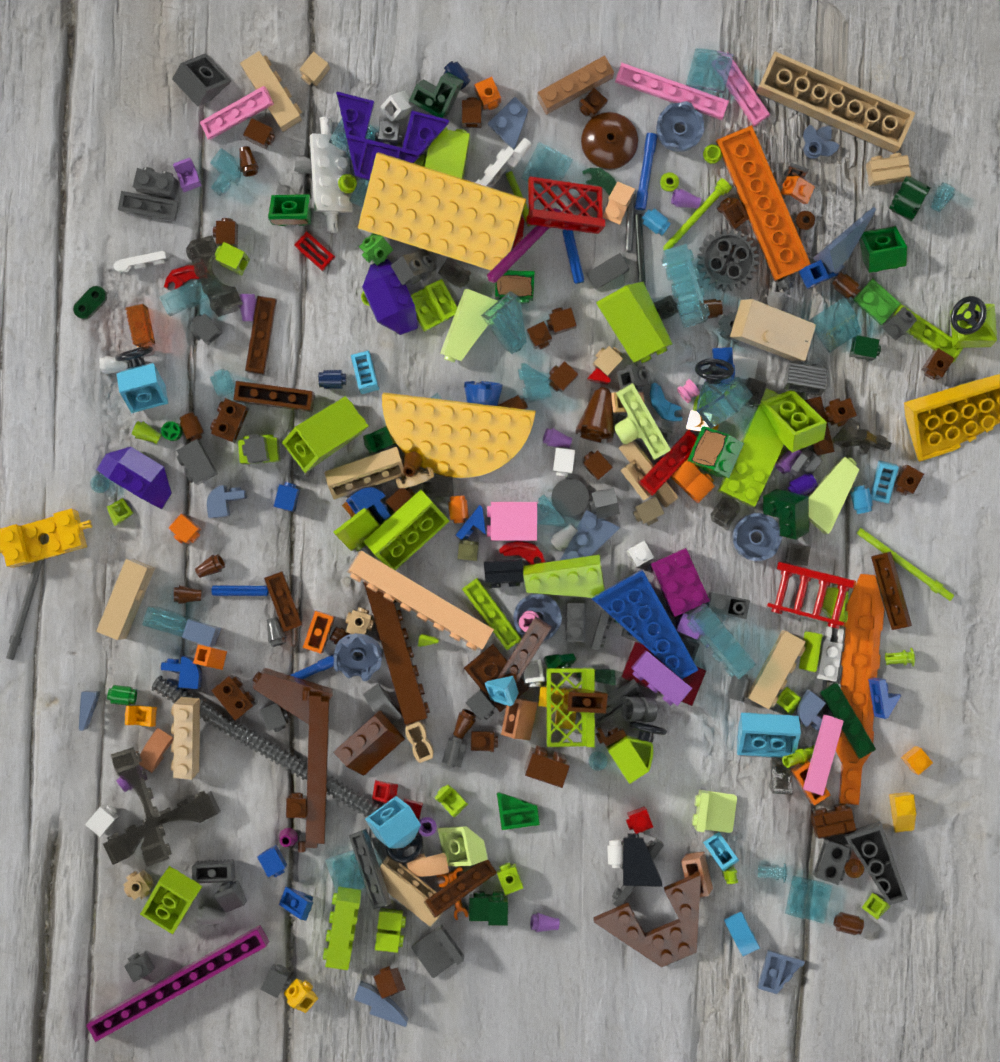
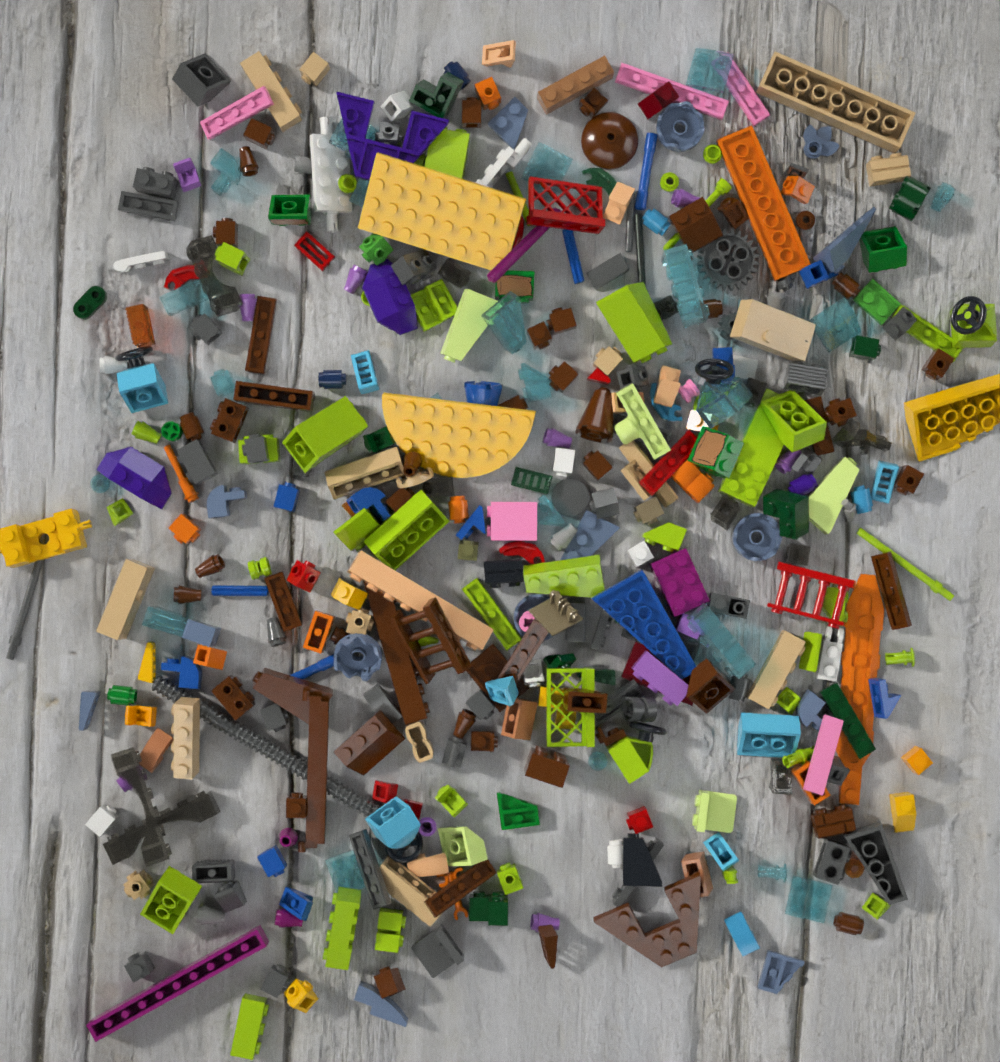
none -> yellow slope [138,641,156,683]
none -> orange pin [164,445,199,503]
none -> lime brick [230,993,269,1060]
none -> lime wheel [248,557,272,580]
none -> magenta cone [274,908,303,928]
none -> red brick [287,560,321,593]
none -> yellow slope [331,577,368,610]
none -> medium lavender cone [344,264,368,294]
none -> reddish brown fence [391,597,470,684]
none -> light nougat slope [482,40,516,68]
none -> clear green slope [511,467,553,495]
none -> dark tan hinge [529,590,583,636]
none -> reddish brown slope [538,925,558,969]
none -> dark red slope [638,81,679,119]
none -> lime slope [641,522,687,553]
none -> light nougat slope [653,365,681,408]
none -> reddish brown slope [669,197,723,255]
none -> reddish brown slope [686,658,735,714]
none -> dark grey brick [827,755,850,786]
none -> light grey bar [841,499,856,522]

